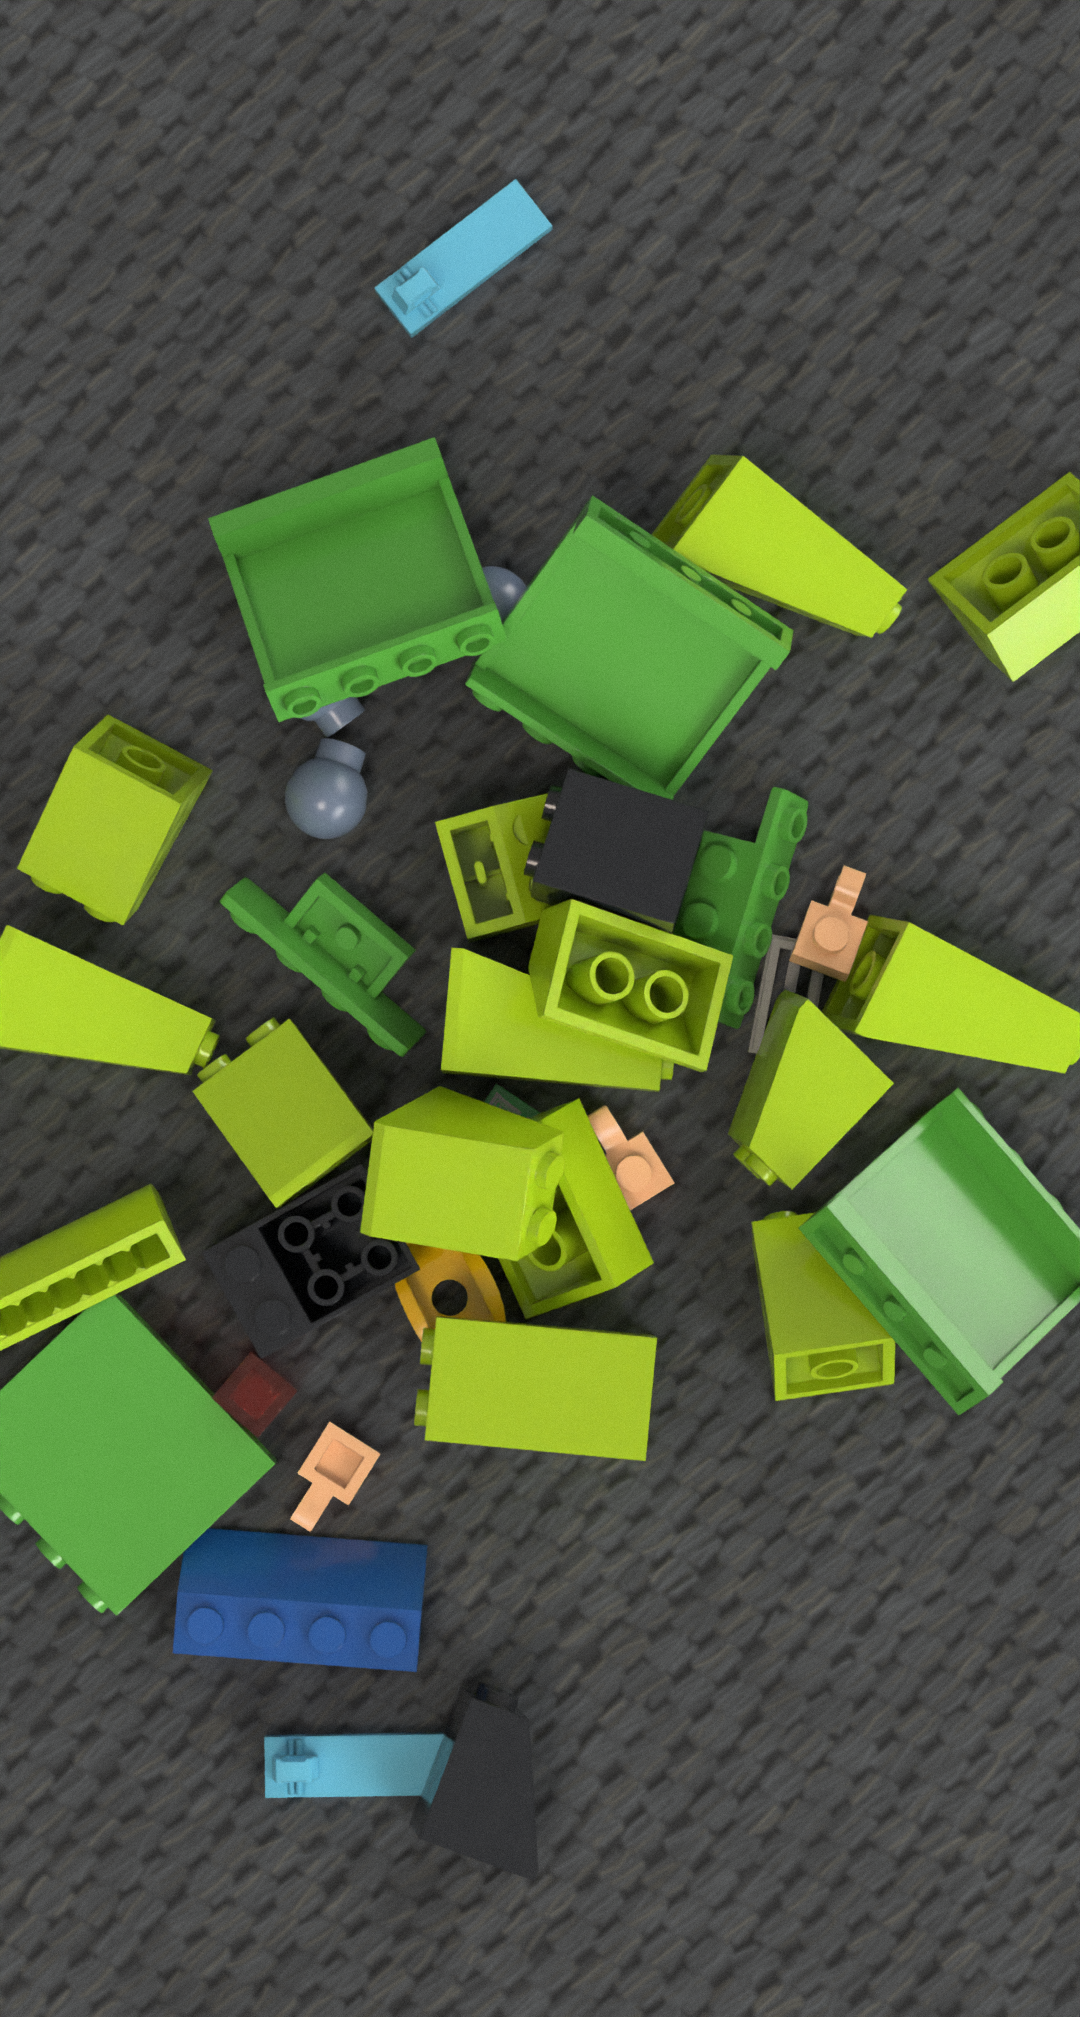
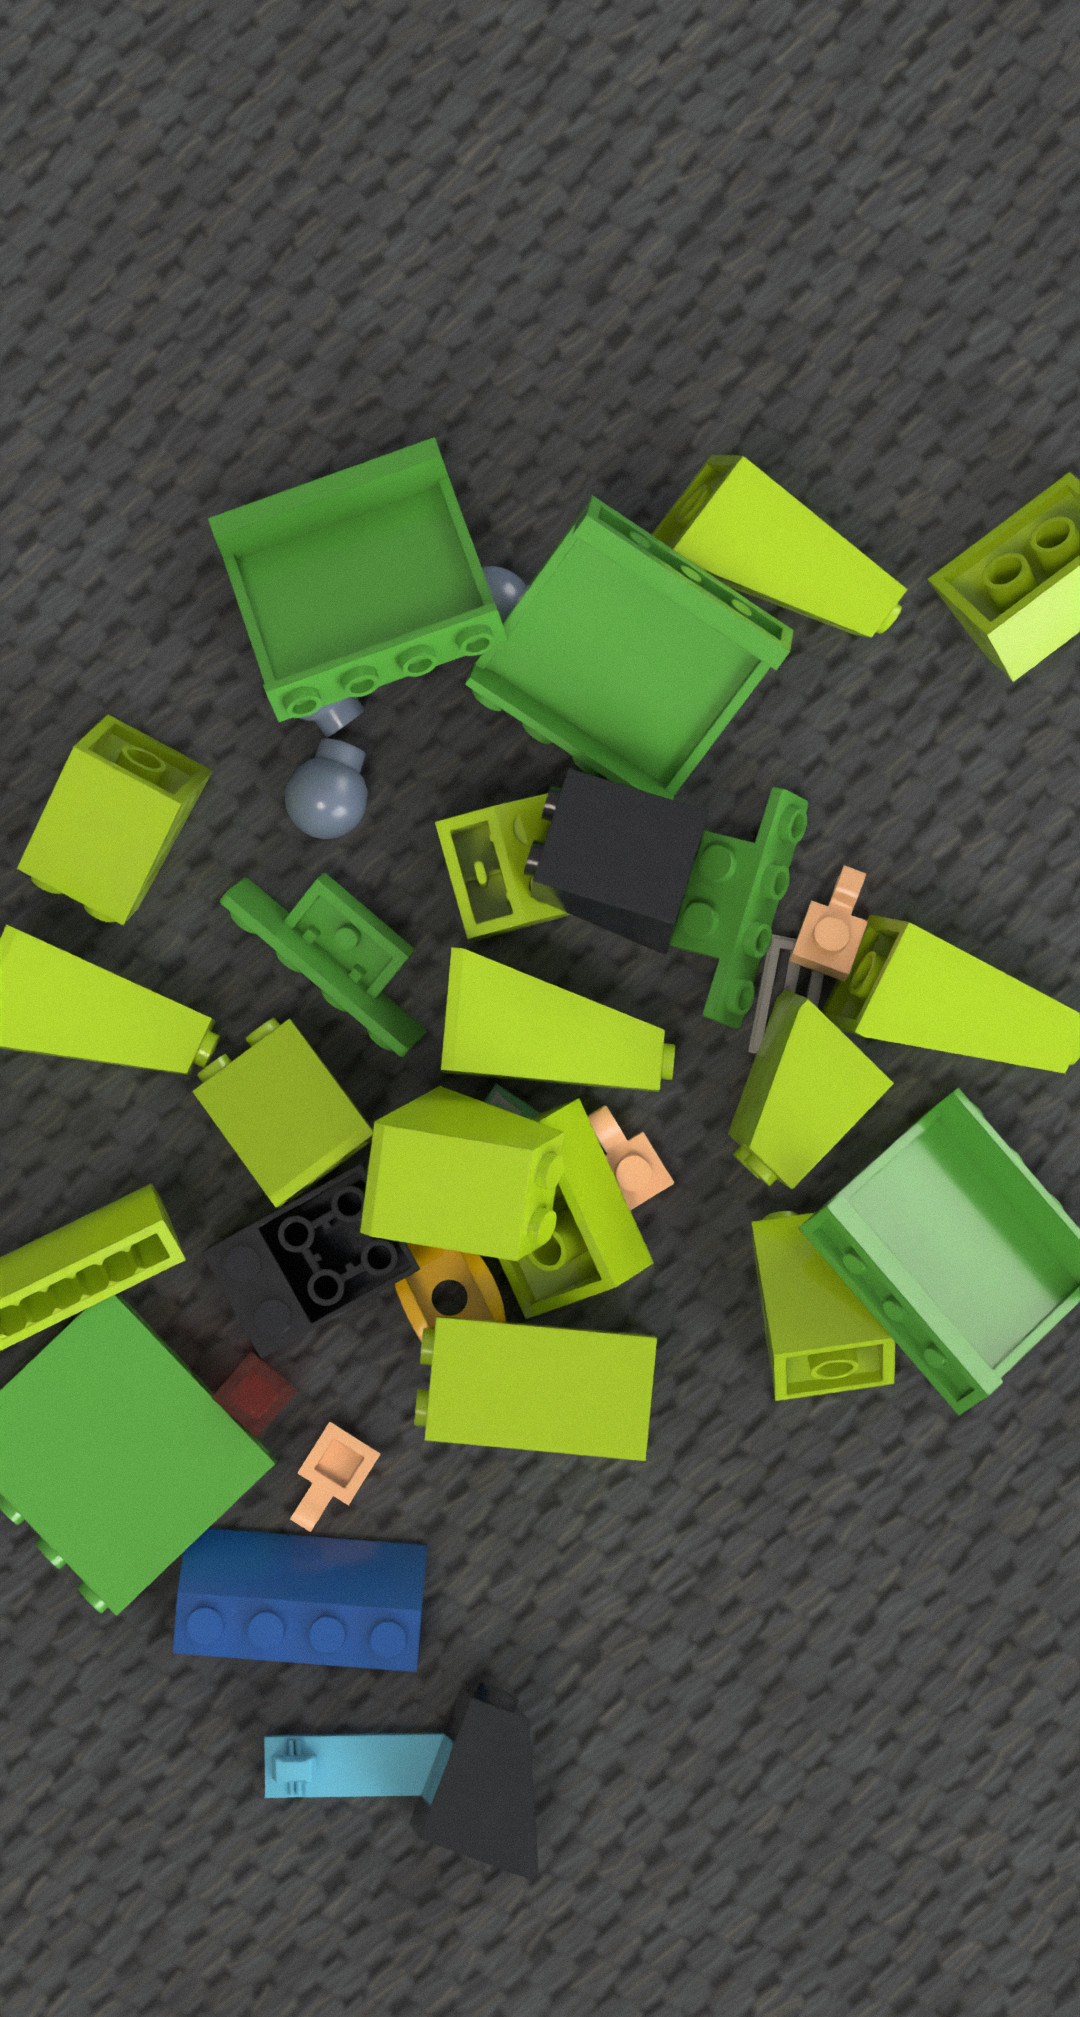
medium azure hinge [374,179,552,338] -> none
lime slope [528,899,733,1072] -> none

